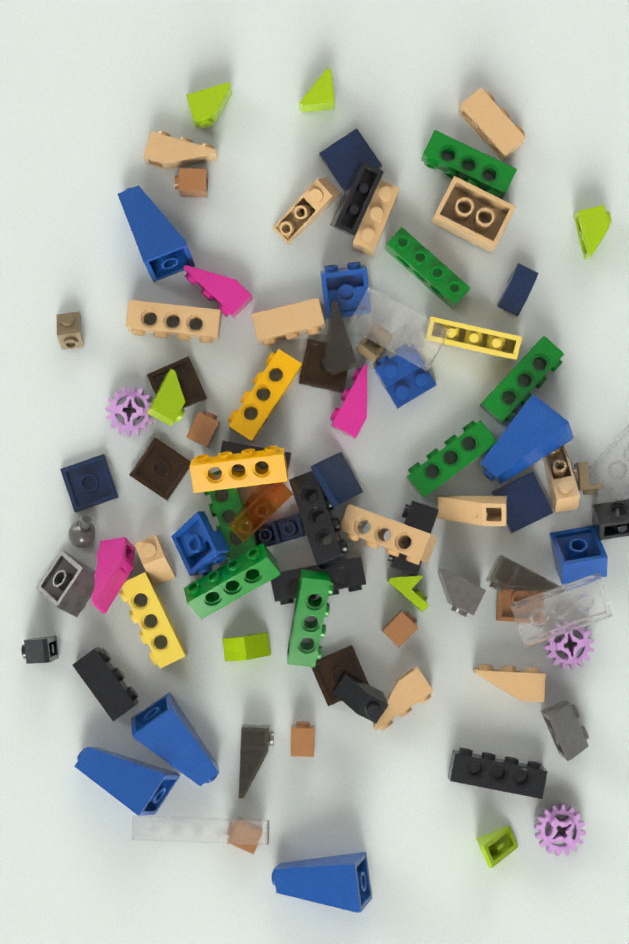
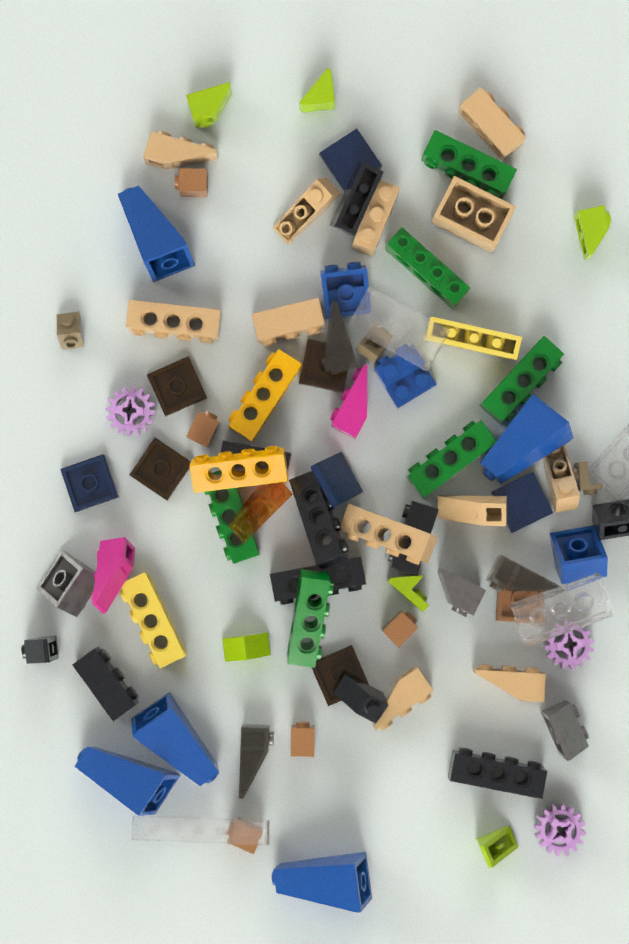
dark grey piece [68,515,95,548] -> none
tan slope [135,535,176,586] -> none
lime slope [147,369,185,426] -> none
blue plate [171,511,230,577] -> none
dark pink slope [183,265,253,318] -> none
green brick [184,543,281,620] -> none
dark blue slope [253,514,306,547] -> none
dark blue slope [497,263,539,317] -> none

